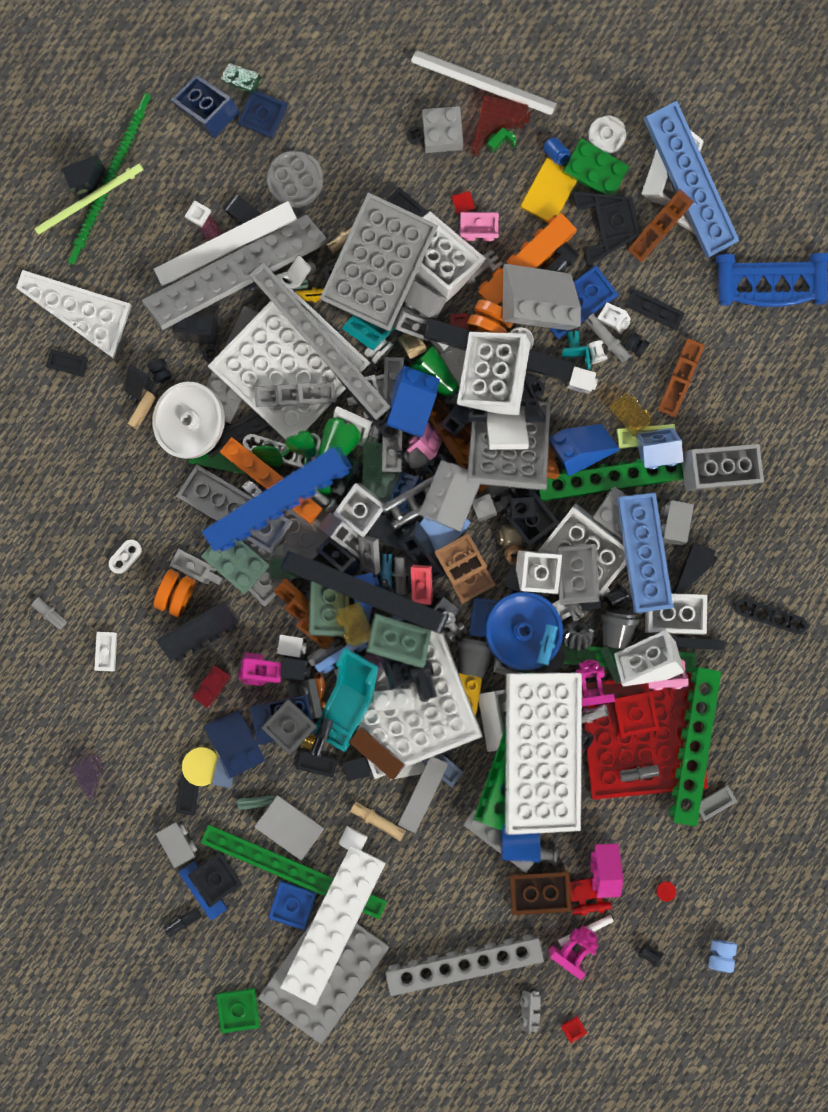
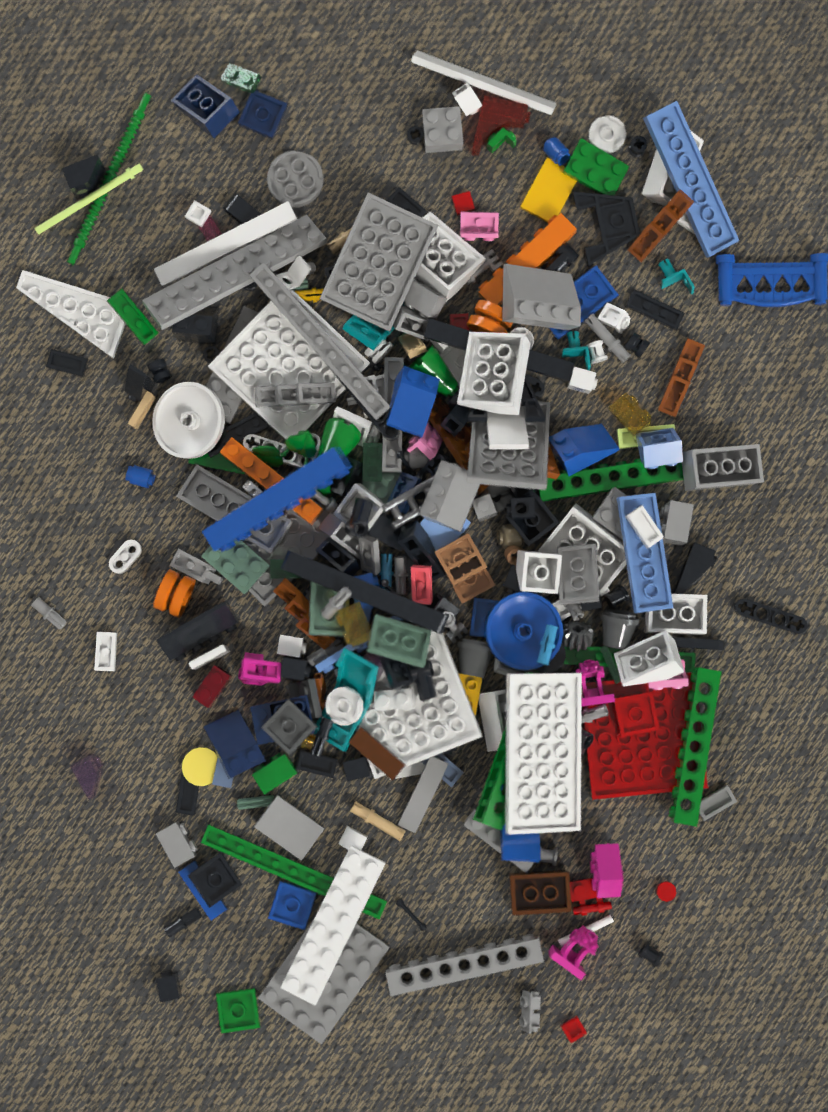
dark grey axle [619,764,659,782] -> none
light blue wheel [708,940,737,972] -> none
none -> green tile [107,288,159,346]
none -> blue brick [126,465,155,488]
none -> black brick [156,970,182,1003]
none -> white tile [189,644,230,670]
none -> green brick [252,753,298,795]
none -> light grey axle [321,587,352,619]
none -> white tile [325,687,363,725]
none -> black piece [344,498,373,538]
none -> black hinge [396,899,427,931]
none -> white brick [453,82,482,116]
none -> white tile [625,505,664,548]
none -> black bush [628,136,647,158]
none -> teal bracket [659,259,695,294]

